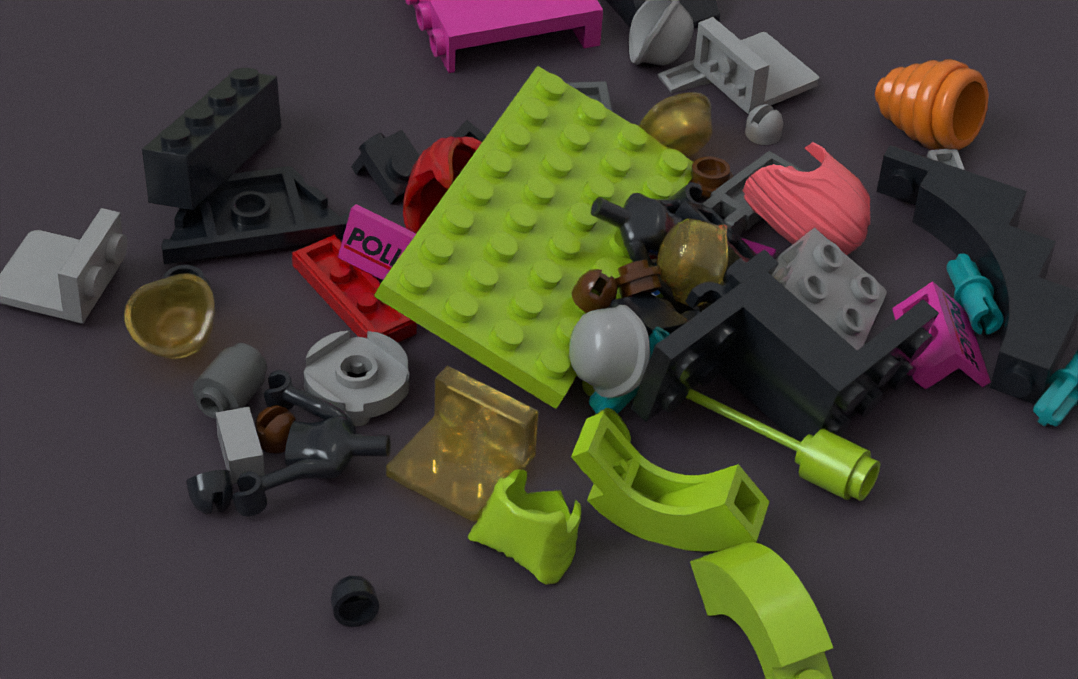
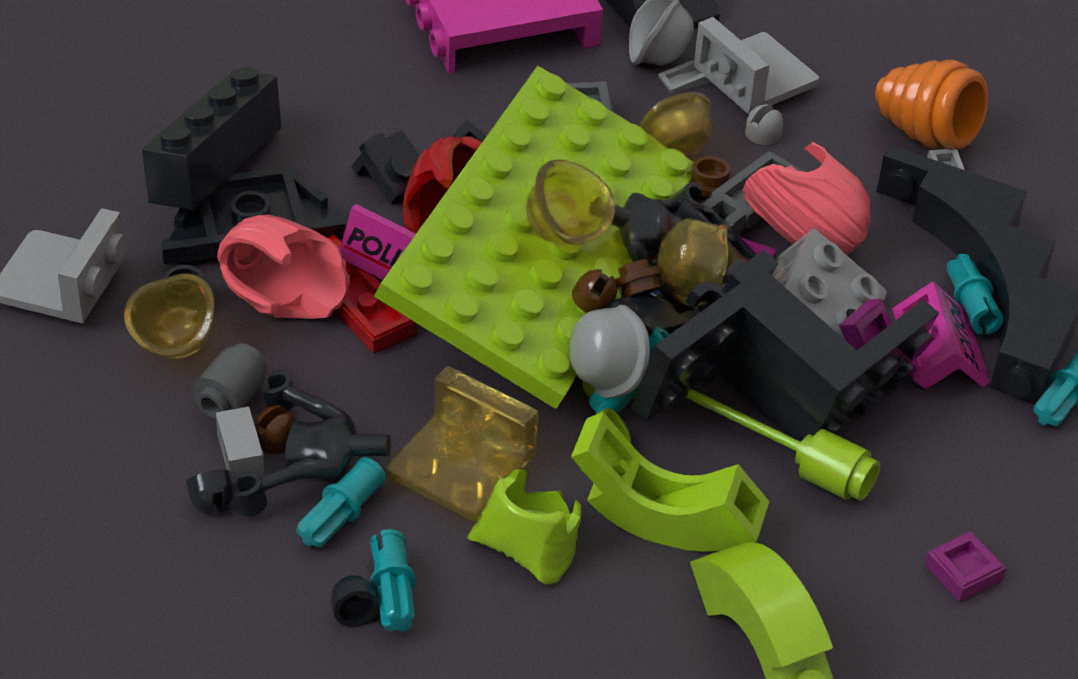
light grey plate [304,330,409,427] -> none
none -> coral hair [217,214,350,319]
none -> teal axle [296,457,386,548]
none -> teal axle [370,529,416,632]
none -> clear yellow helmet [525,160,615,245]
none -> magenta tile [839,299,892,350]
none -> magenta tile [924,531,1007,602]

